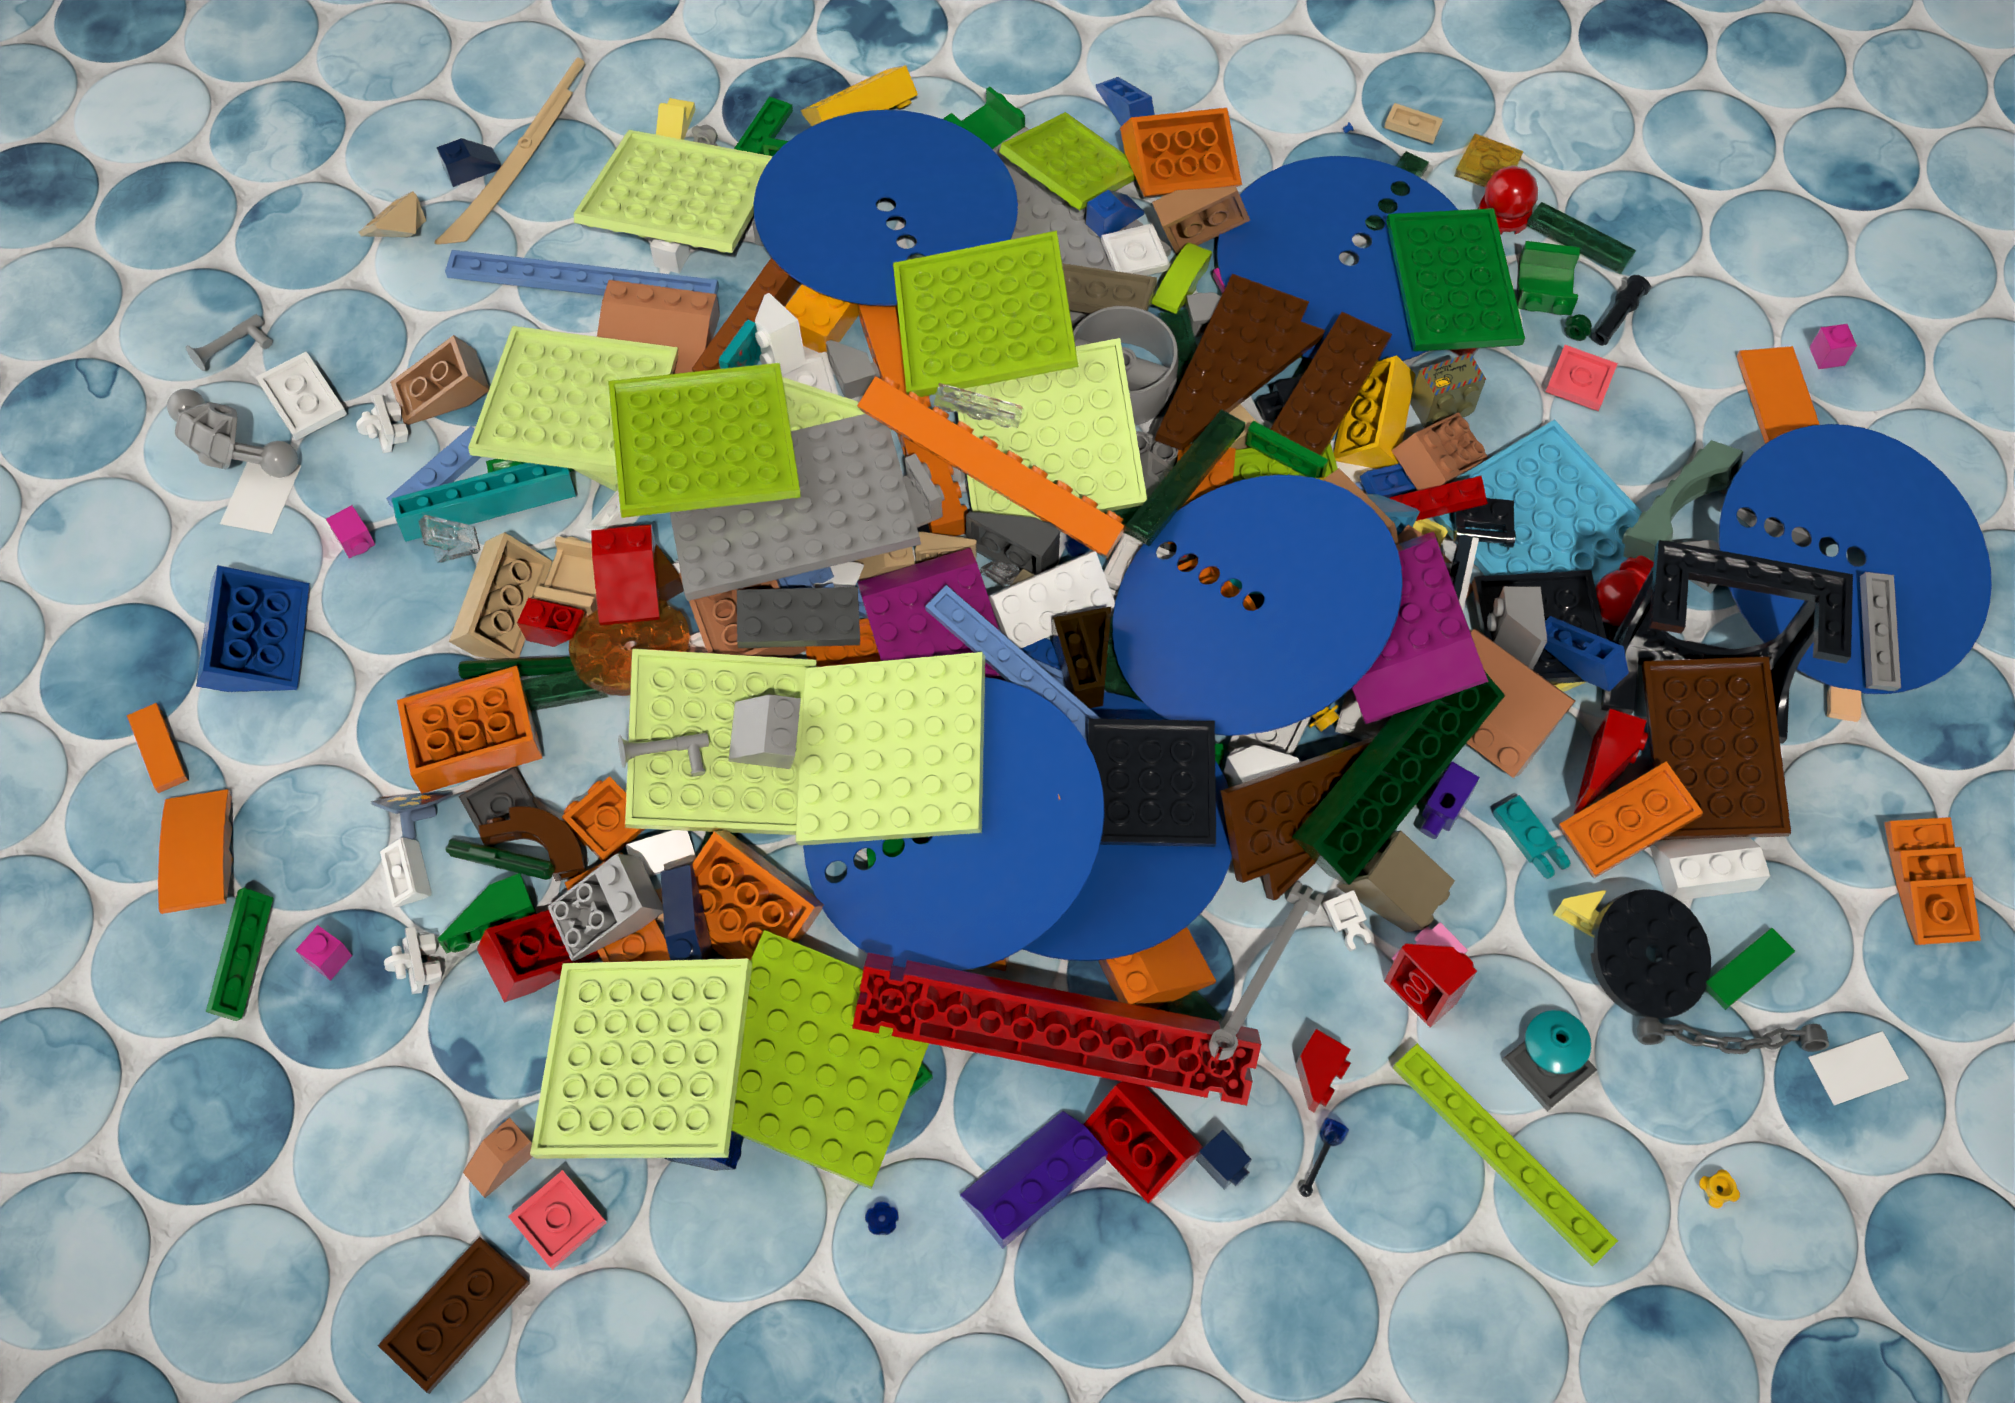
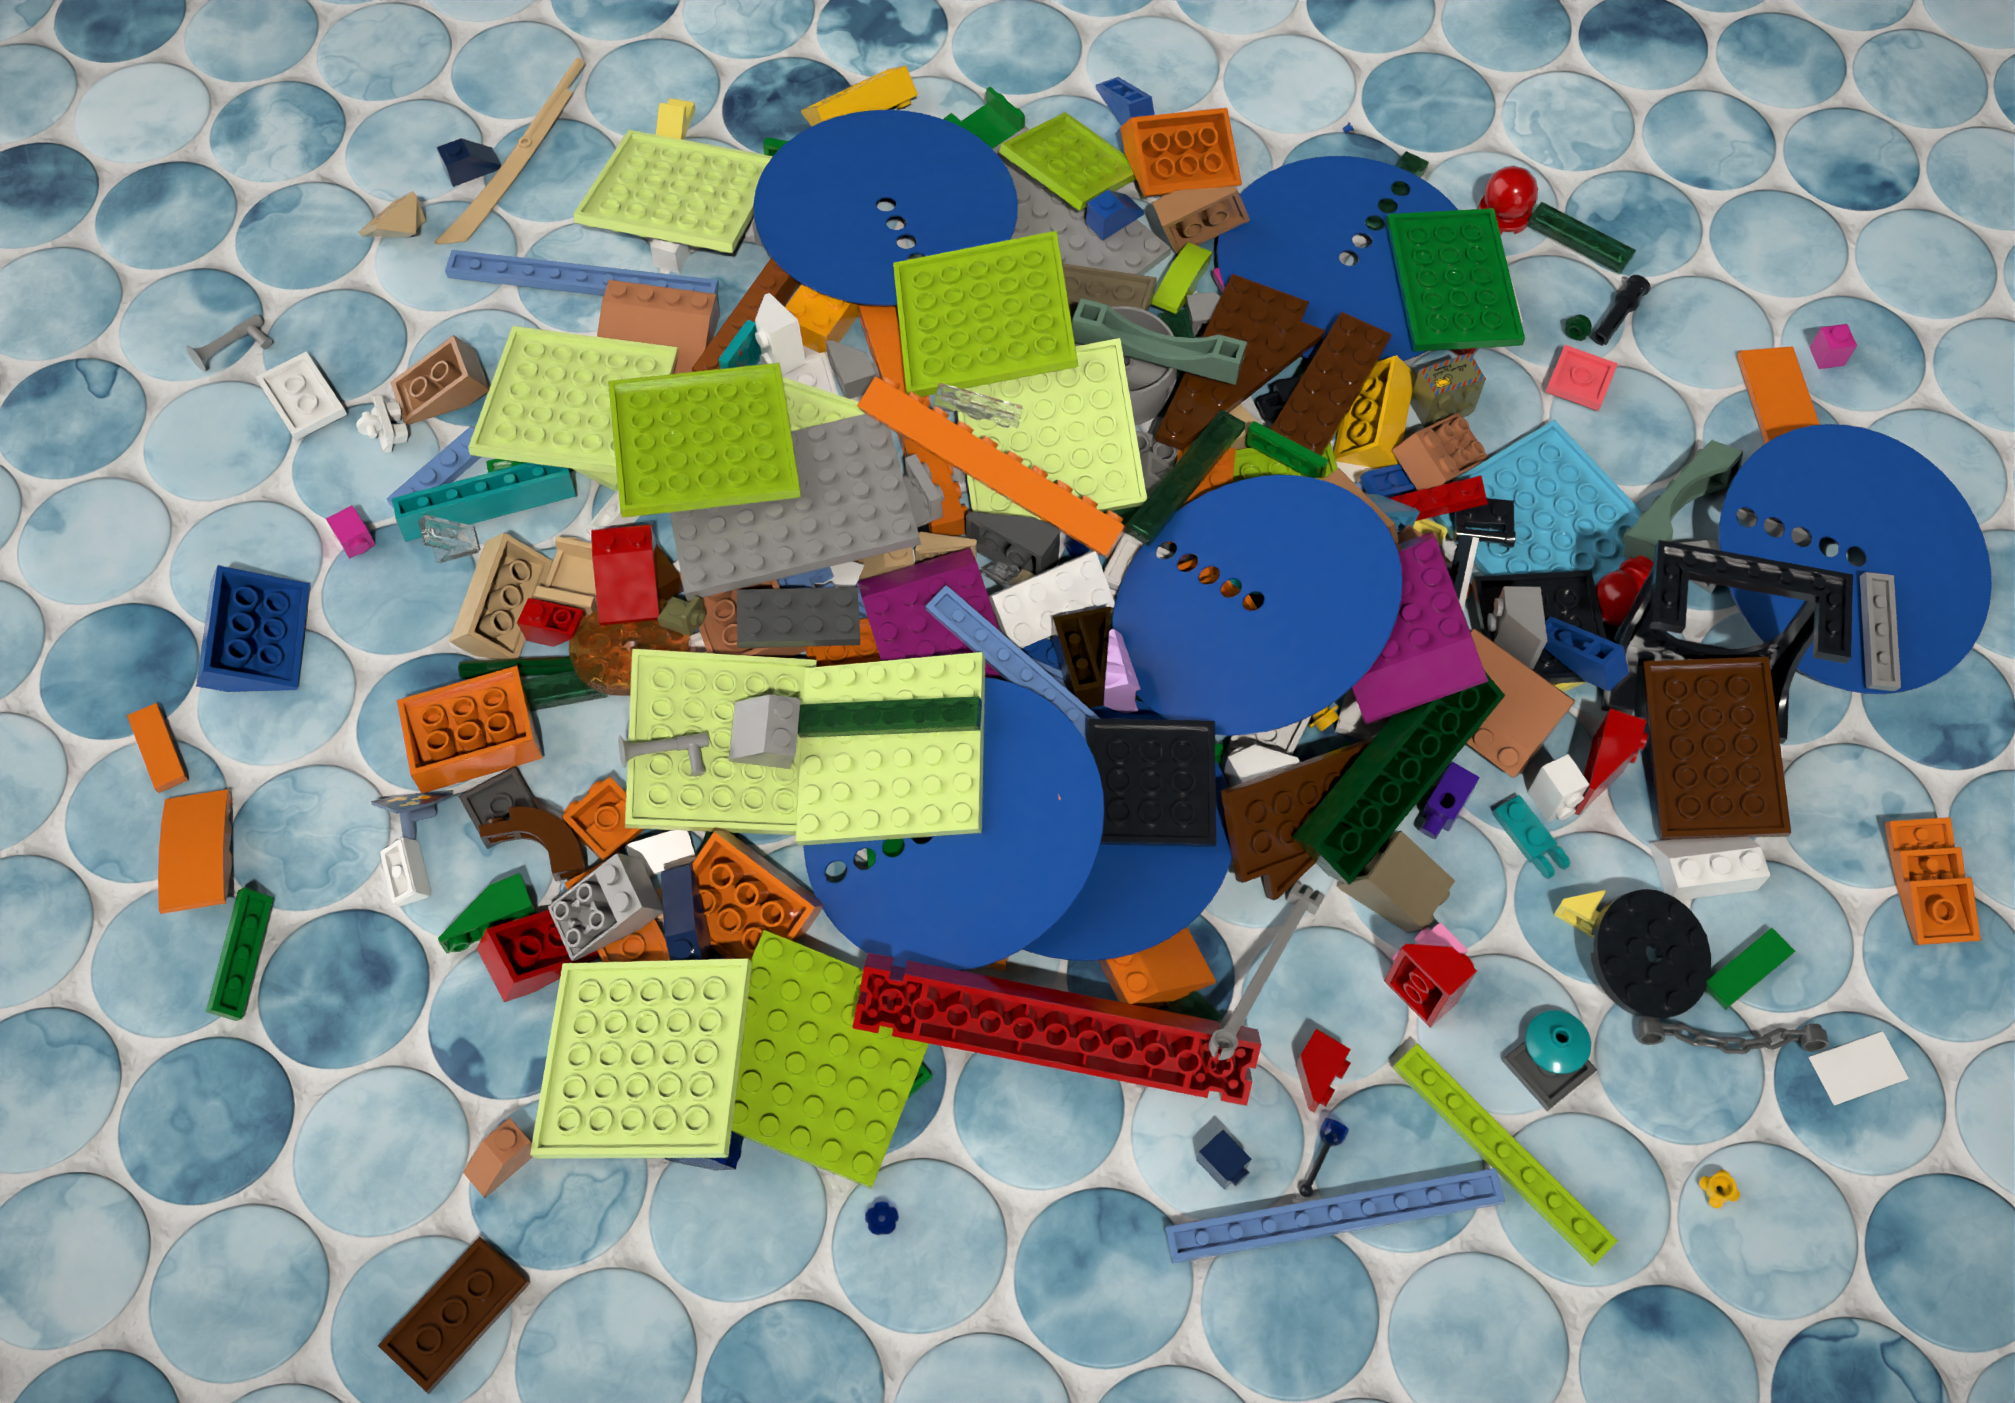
light grey piece [167,389,298,478] -> none
white sticker [220,462,301,534] -> none
dark pink brick [295,925,352,981] -> none
white hips [384,927,442,994] -> none
dark green axle [445,838,555,880] -> none
coral plate [508,1170,607,1270] -> none
light grey plate [692,125,718,146] -> none
green tile [734,96,793,155] -> none
dark purple slope [960,1111,1108,1249] -> none
red slope [1083,1082,1203,1204] -> none
white tile [1101,223,1170,276] -> none
white plate [1323,890,1371,951] -> none
tan plate [1384,103,1443,144] -> none
clear yellow plate [1454,133,1524,187] -> none
green panel [1517,241,1580,316] -> none
orange plate [1558,761,1703,878] -> none
light nougat tile [1827,686,1861,722] -> none
none -> olive bracket [657,596,706,637]
none -> clear green plate [797,696,982,738]
none -> sand green arch [1072,298,1247,385]
none -> lavender slope [1103,629,1141,714]
none -> medium blue plate [1165,1168,1505,1264]
none -> white brick [1528,754,1589,823]

